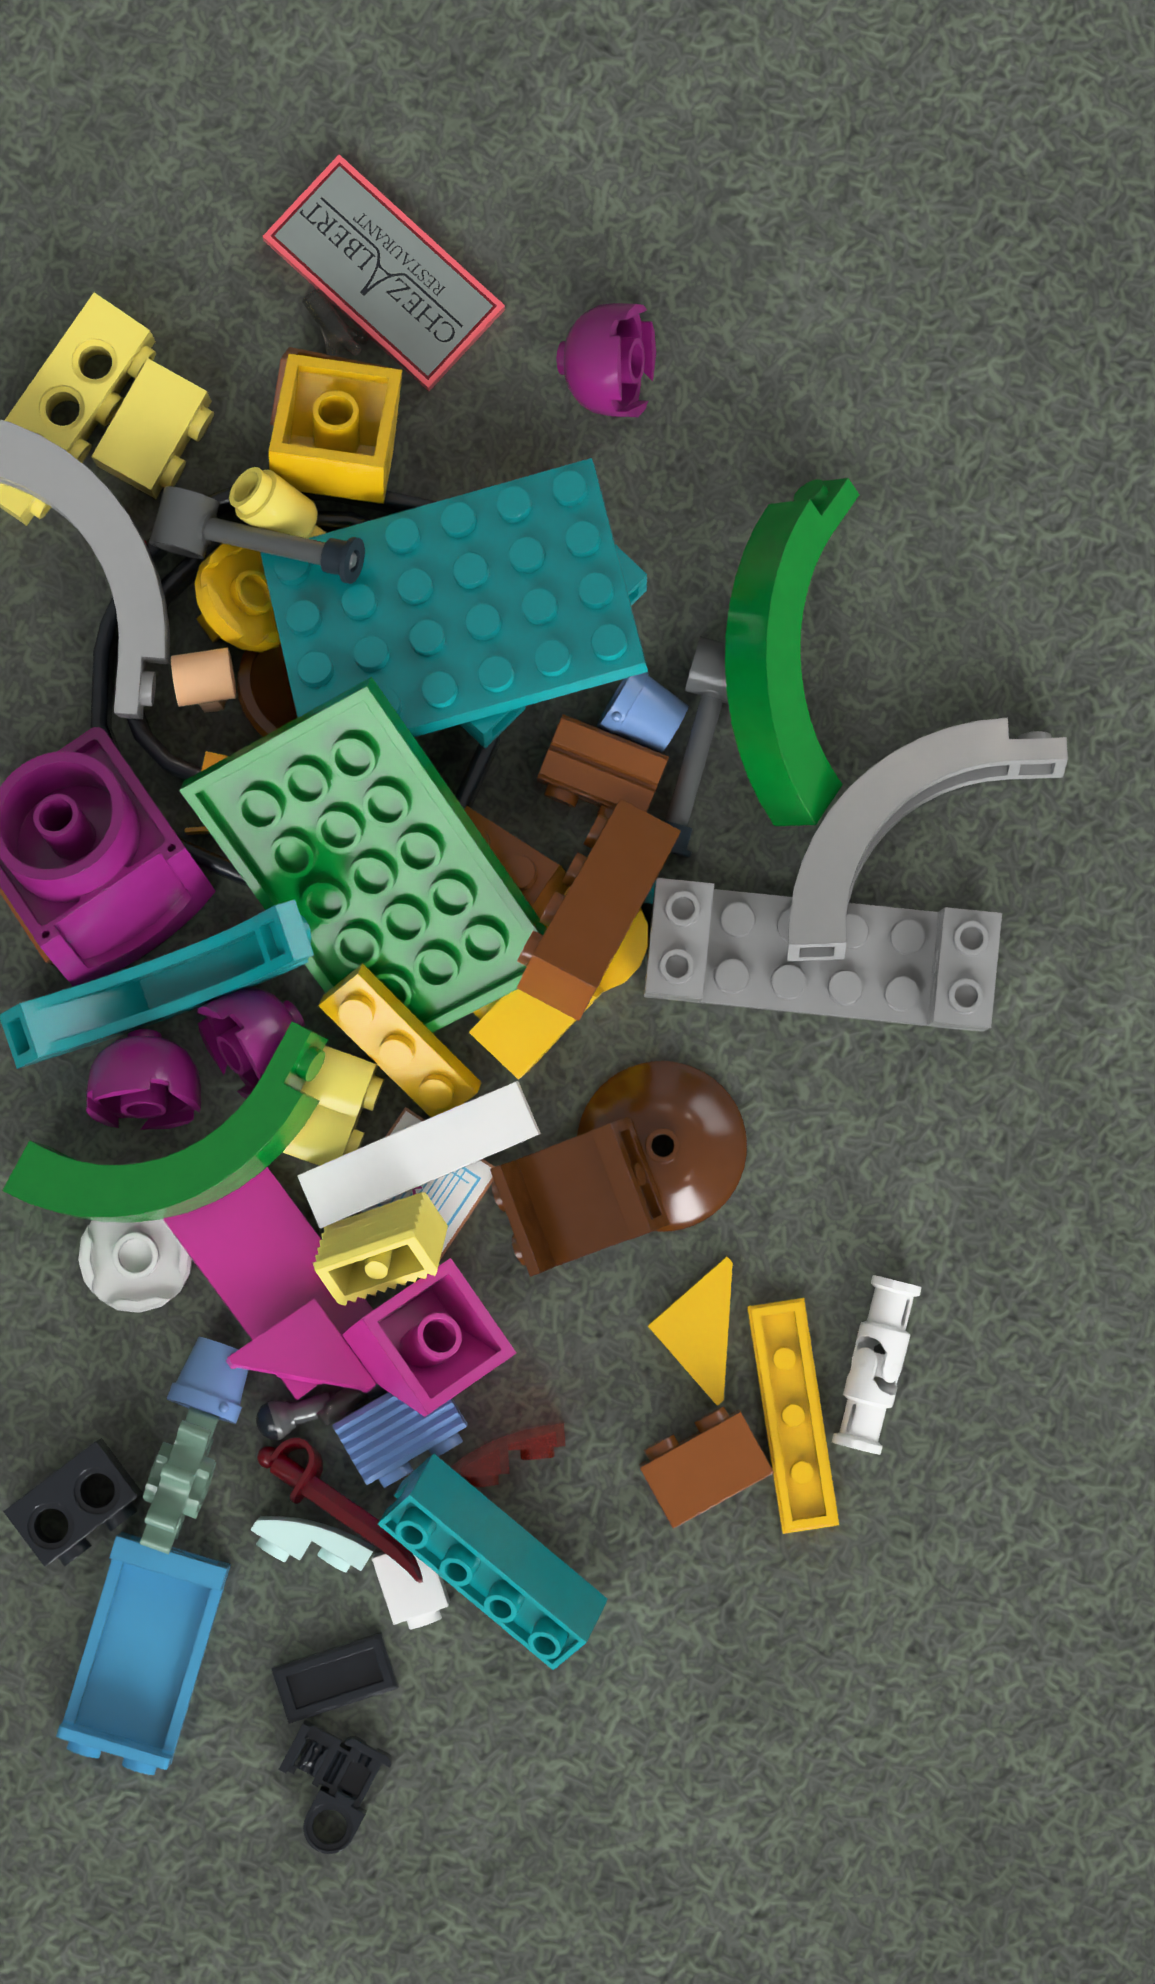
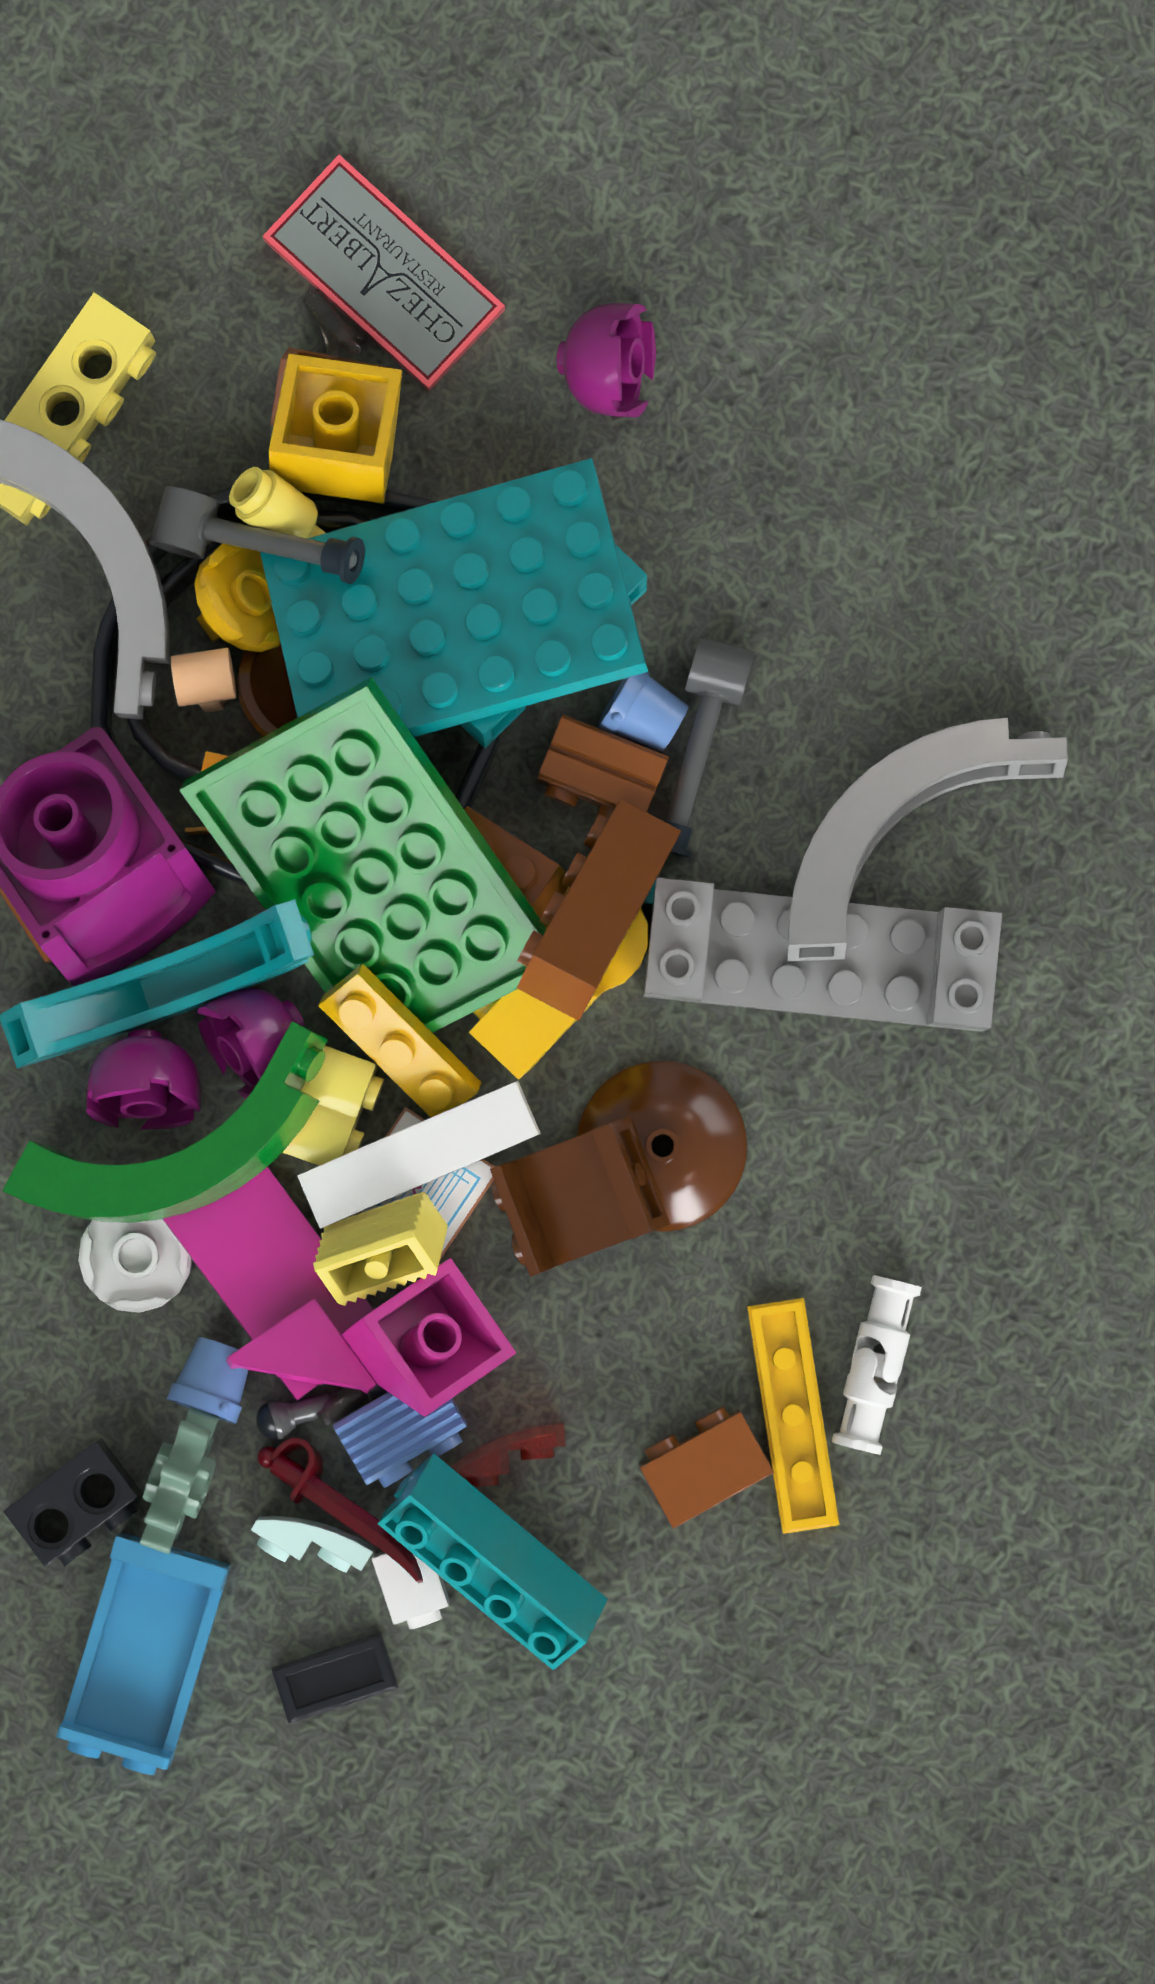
light yellow brick [91,358,214,499] -> none
black piece [278,1720,392,1854] -> none
yellow tile [647,1256,733,1406] -> none
green arch [725,478,860,826] -> none

